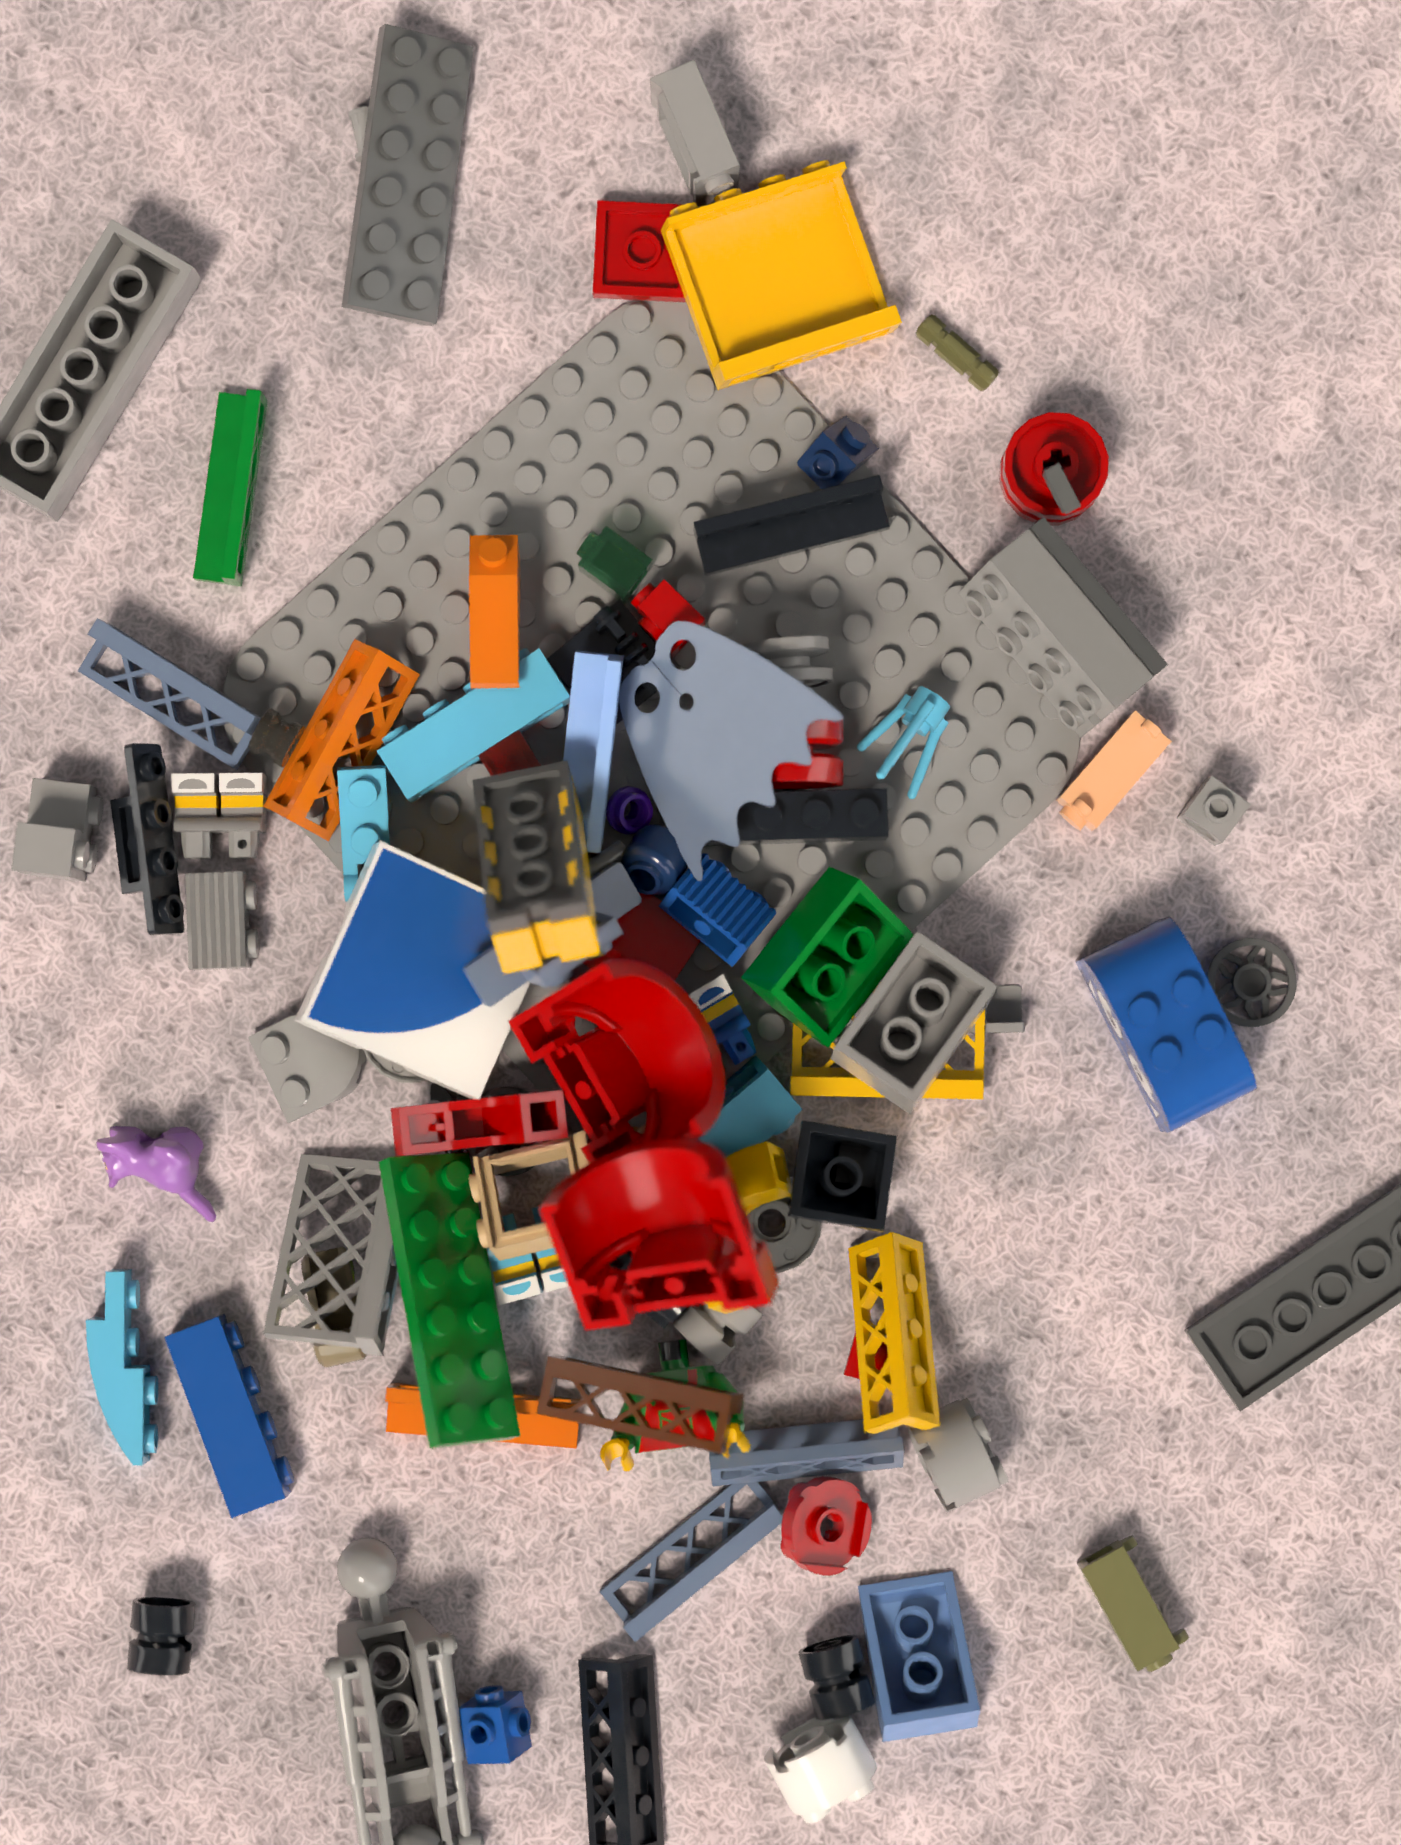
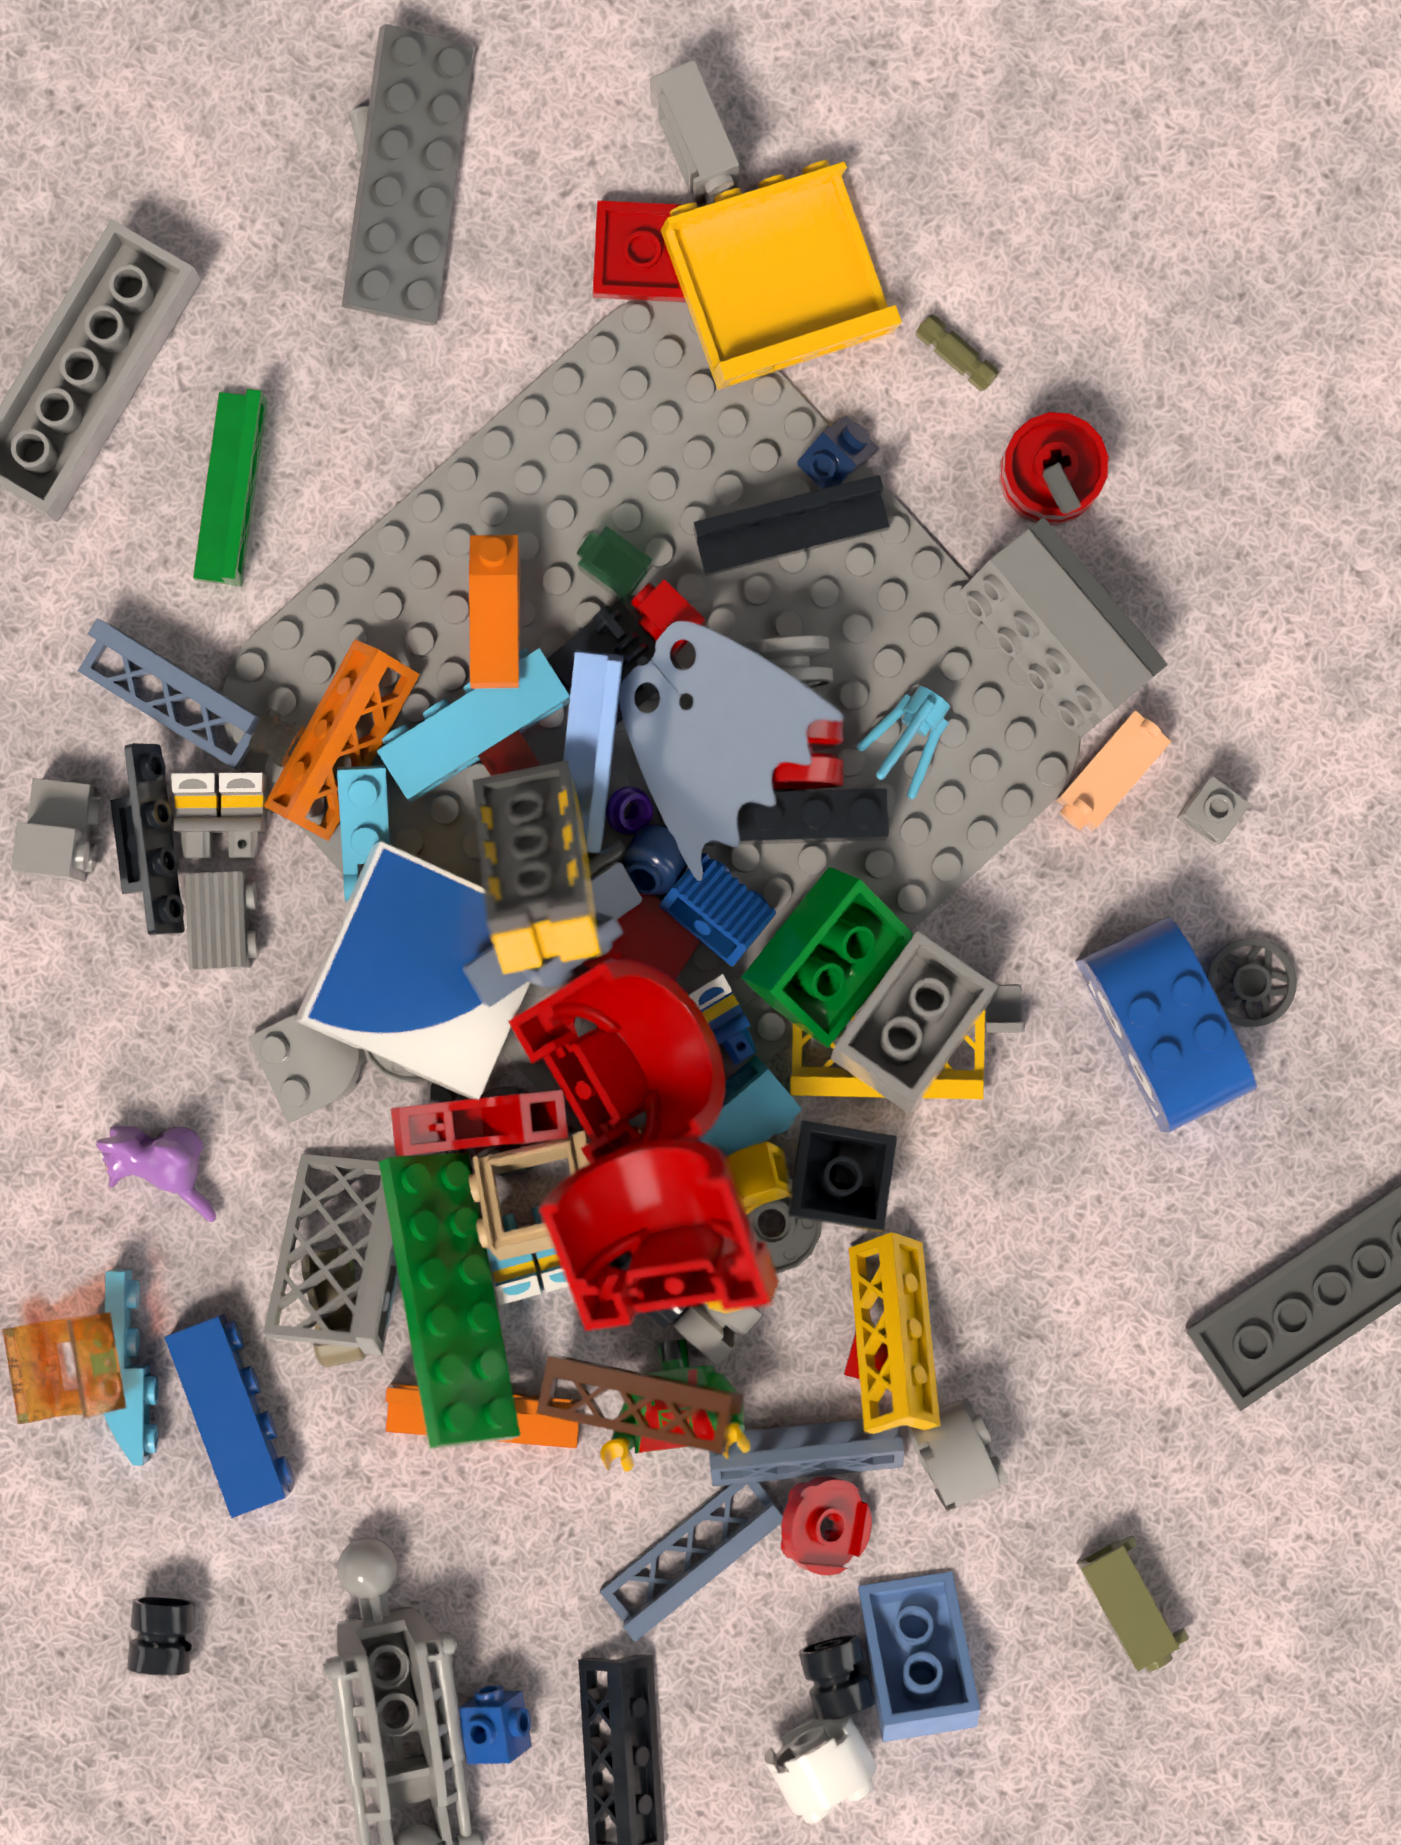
none -> clear orange panel [2,1312,127,1424]

